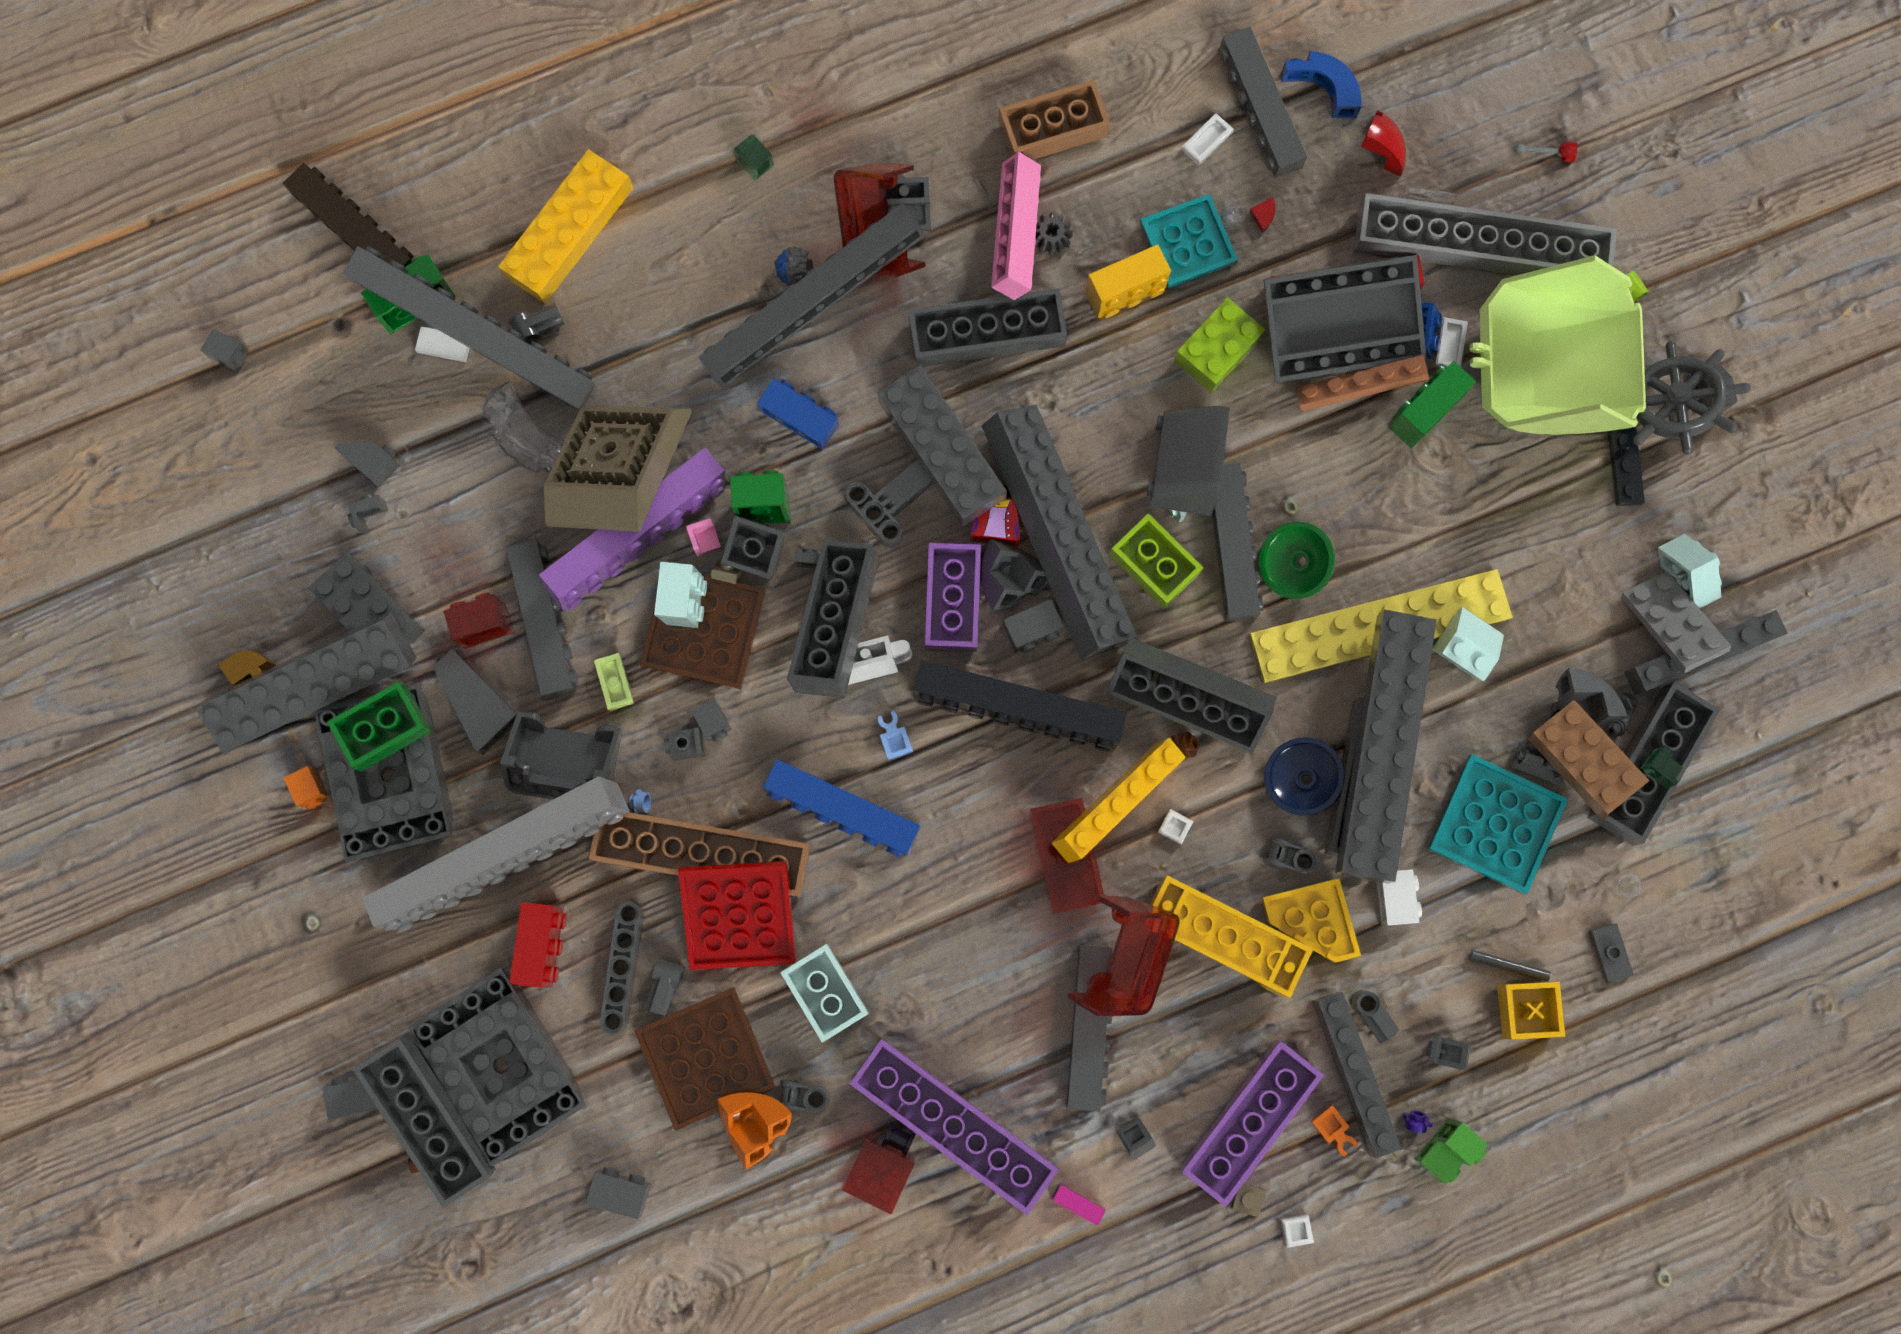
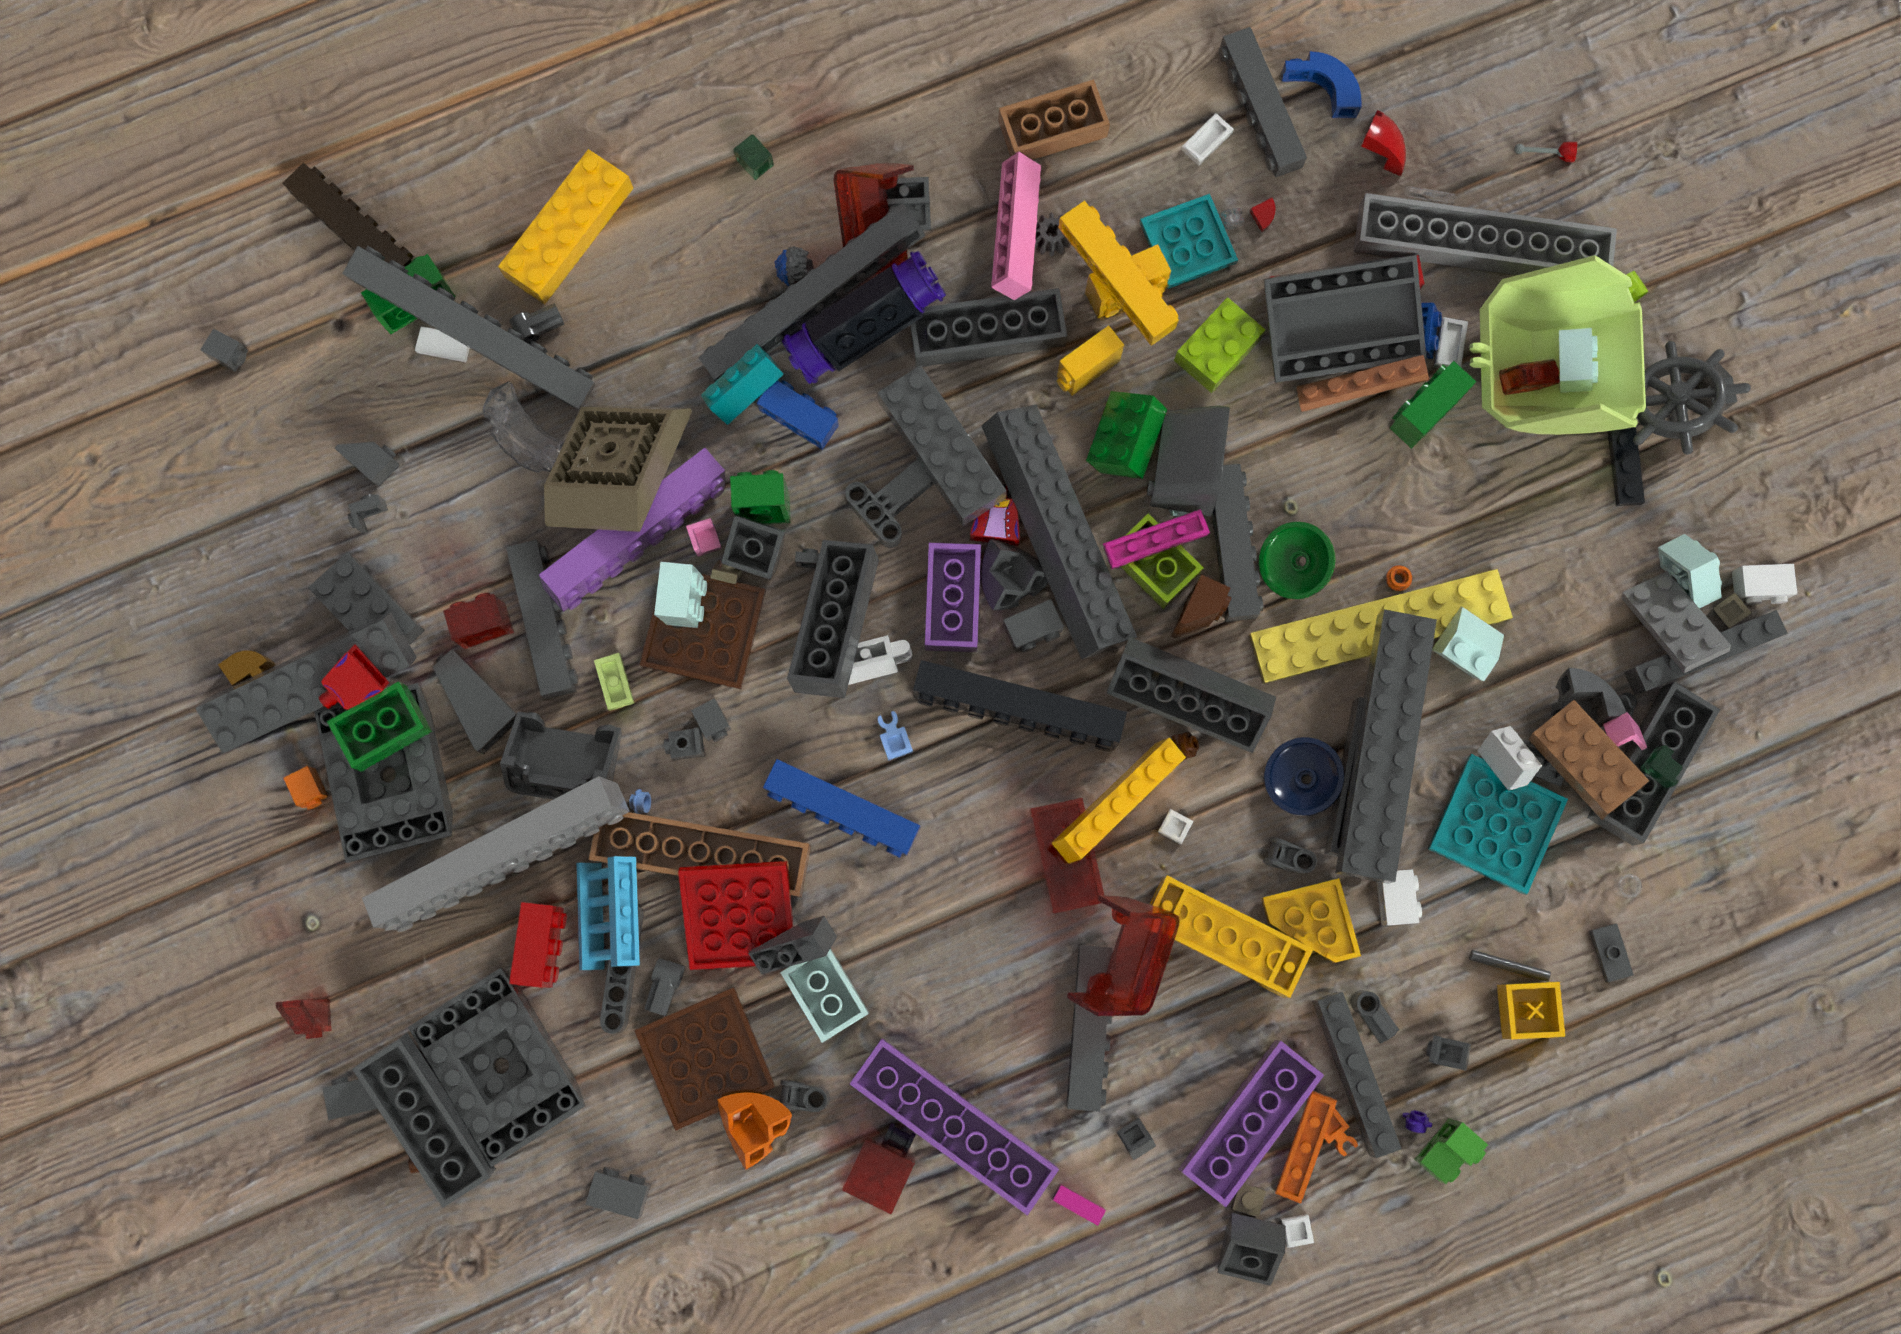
none -> clear red slope [276,999,332,1039]
none -> red torso [319,644,390,710]
none -> medium azure fence [576,856,640,970]
none -> teal brick [701,344,784,425]
none -> dark grey slope [748,916,837,974]
none -> black brick [782,251,946,384]
none -> yellow brick [1057,325,1124,396]
none -> yellow brick [1058,200,1179,346]
none -> green brick [1086,391,1167,479]
none -> dark pink tile [1102,509,1210,569]
none -> reddish brown slope [1171,575,1232,638]
none -> dark grey slope [1217,1213,1286,1286]
none -> orange tile [1275,1091,1337,1204]
none -> orange plate [1386,565,1412,591]
none -> white brick [1477,726,1542,791]
none -> clear red brick [1499,359,1560,395]
none -> light aqua brick [1559,328,1598,393]
none -> bright pink panel [1603,712,1647,750]
none -> dark tan plate [1713,593,1752,629]
none -> white brick [1732,564,1797,605]

